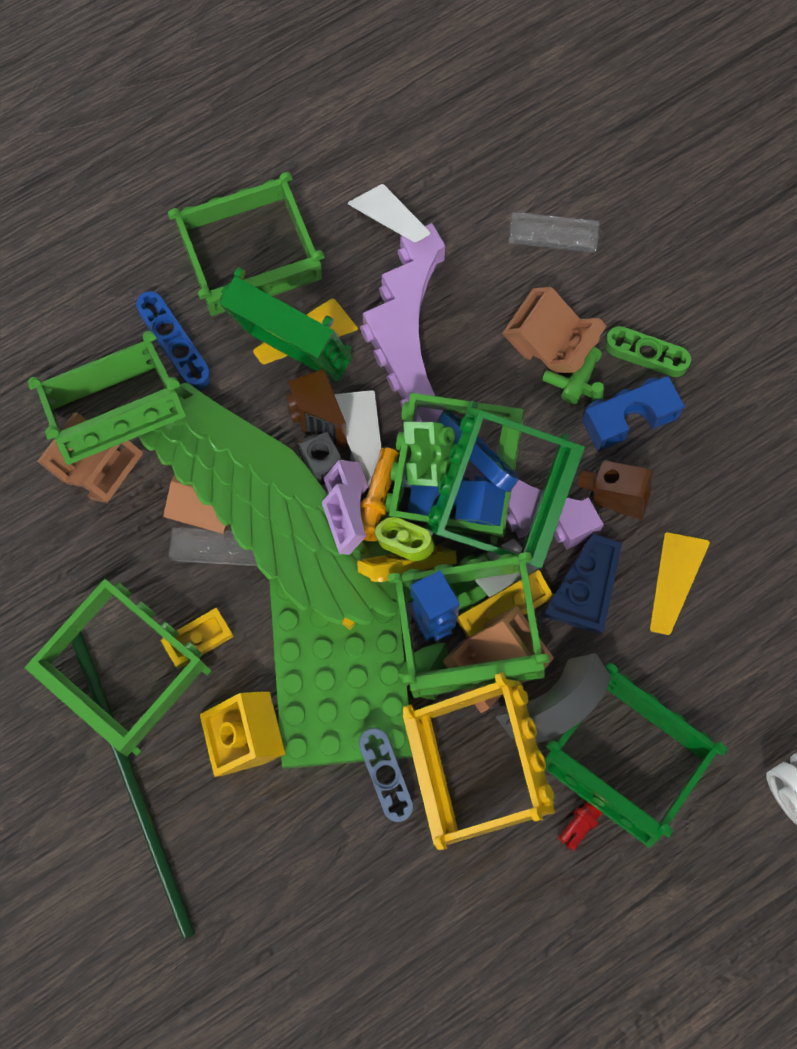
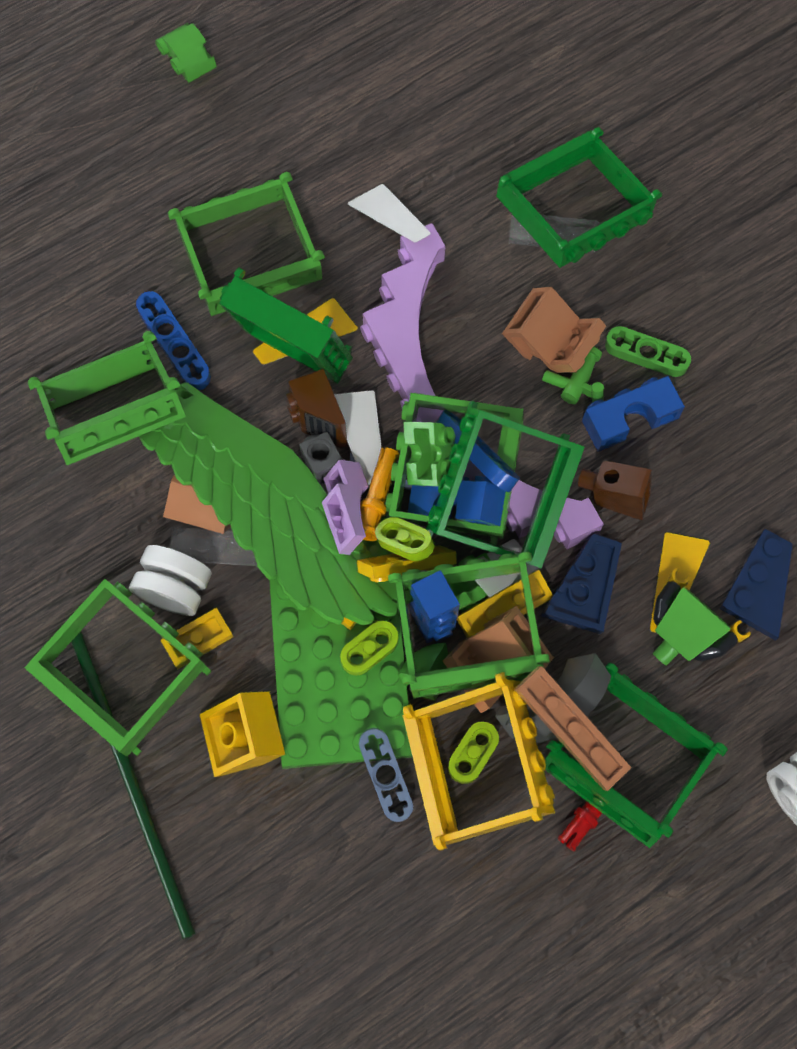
nougat piece [37,413,143,503] -> none
none -> white wheel [129,545,212,616]
none -> bright green cylinder [155,23,217,83]
none -> lime plate [340,621,398,675]
none -> lime plate [448,722,499,784]
none -> green window [496,127,662,268]
none -> nougat plate [514,666,632,791]
none -> bright green torso [653,568,751,666]
none -> dark blue wing [719,529,793,641]

